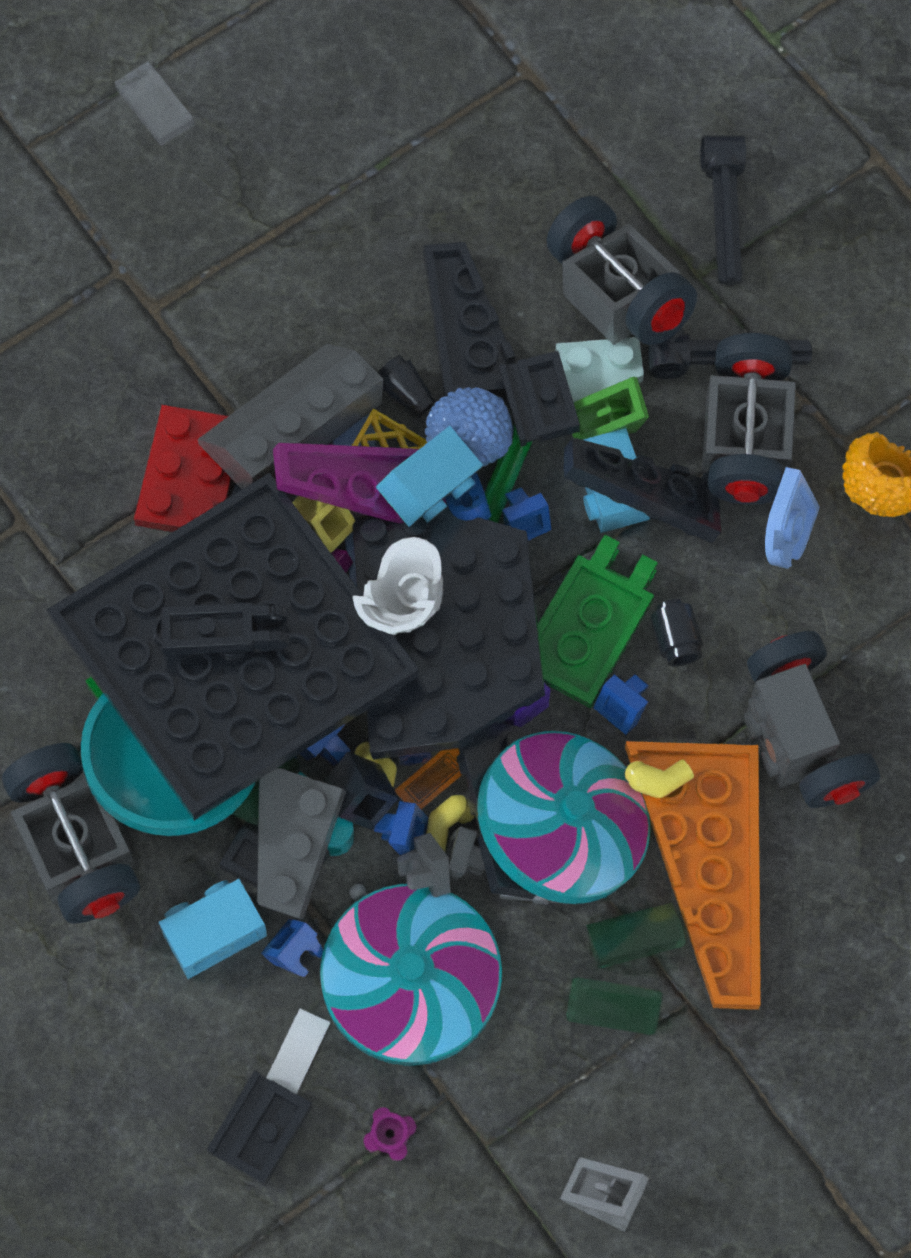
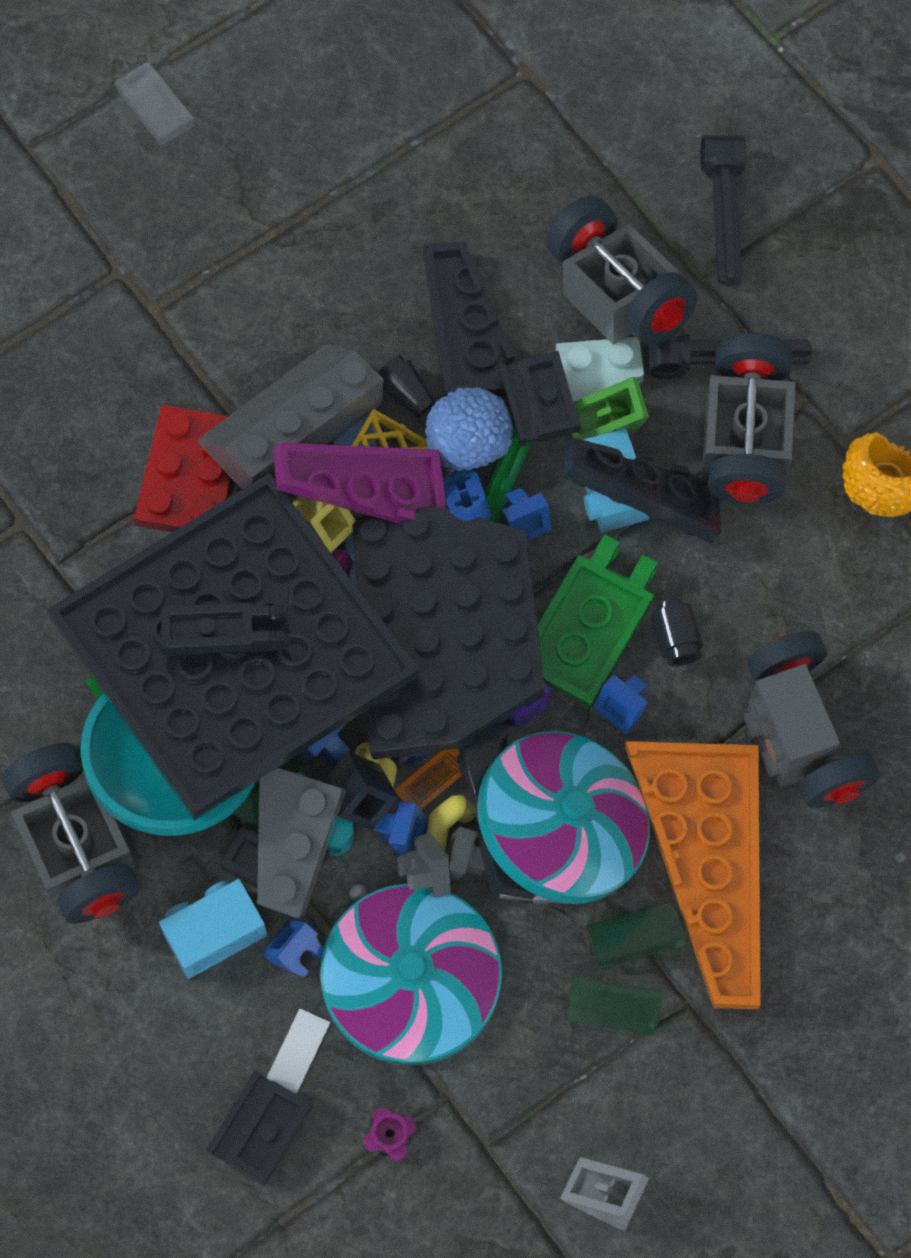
white helmet [353,537,443,635] -> none
medium azure brick [376,426,483,527] -> none
light yellow arm [625,759,694,798] -> none
light blue tile [765,467,820,569] -> none

